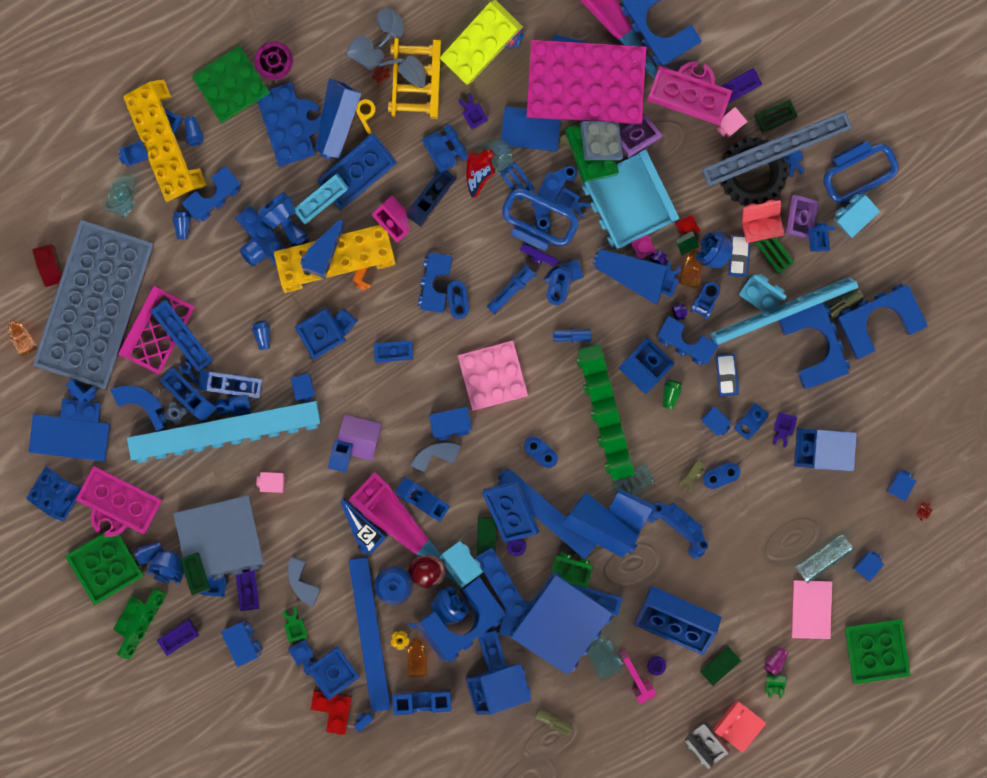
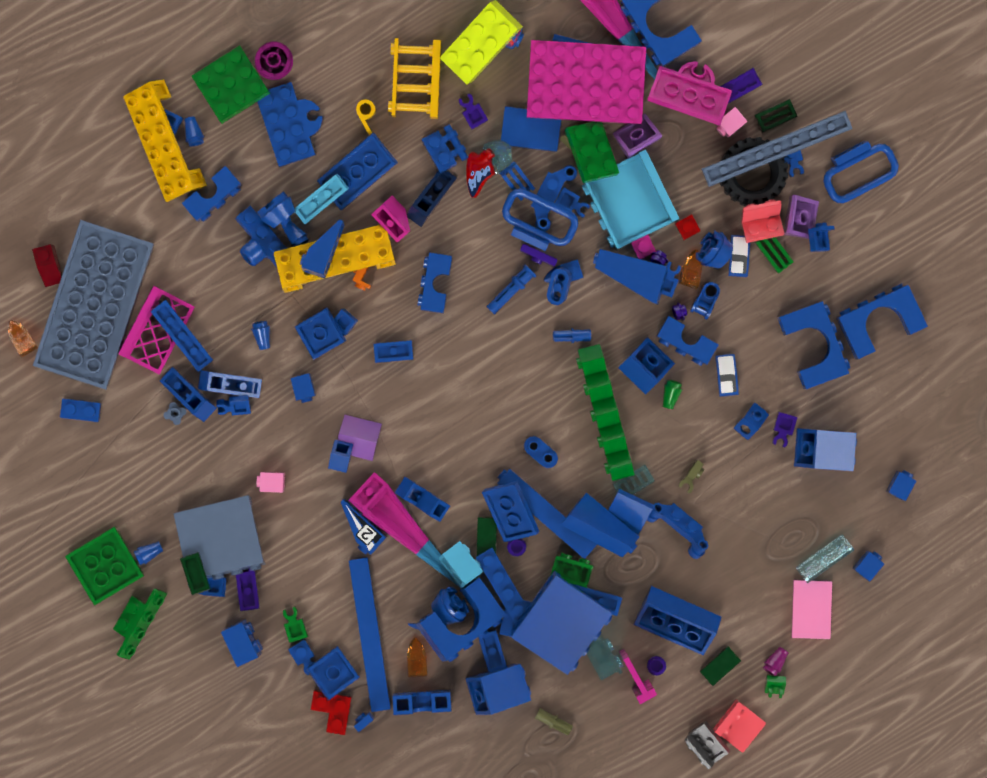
blue bracket [26,467,81,522] -> none
blue tile [29,414,110,462] -> none
blue bracket [66,379,99,402] -> none
dark pink plate [76,466,162,537] -> none
clear light blue piece [104,176,136,218] -> none
blue arch [110,386,166,431] -> none
blue bracket [118,140,149,167] -> none
medium azure brick [127,401,322,463] -> none
blue cone [147,551,184,585] -> none
dark purple plate [157,619,200,656] -> none
blue cone [172,211,191,239] -> none
blue hand [179,358,199,385] -> none
sand blue brick [288,556,321,607] -> none
blue slope [315,78,361,159] -> none
sand blue plant [346,8,426,88] -> none
clear red plate [372,66,390,83] -> none
blue cone [374,567,413,605] -> none
yellow plate [391,631,409,650] -> none
dark red hat [408,555,446,588] -> none
sand blue brick [411,442,461,472] -> none
blue brick [429,407,472,441] -> none
blue plate [447,281,469,319] -> none
bright pink plate [458,341,528,411] -> none
piece [580,121,623,160] -> none
dark green tile [675,231,699,256] -> none
blue brick [700,406,731,436] -> none
blue plate [703,462,740,489] -> none
medium azure tile [710,277,858,345] -> none
medium azure bracket [738,274,787,312] -> none
olive axle [829,289,864,318] -> none
medium azure brick [833,193,880,238] -> none
green plate [844,618,911,684] -> none
clear red plate [916,502,933,521] -> none

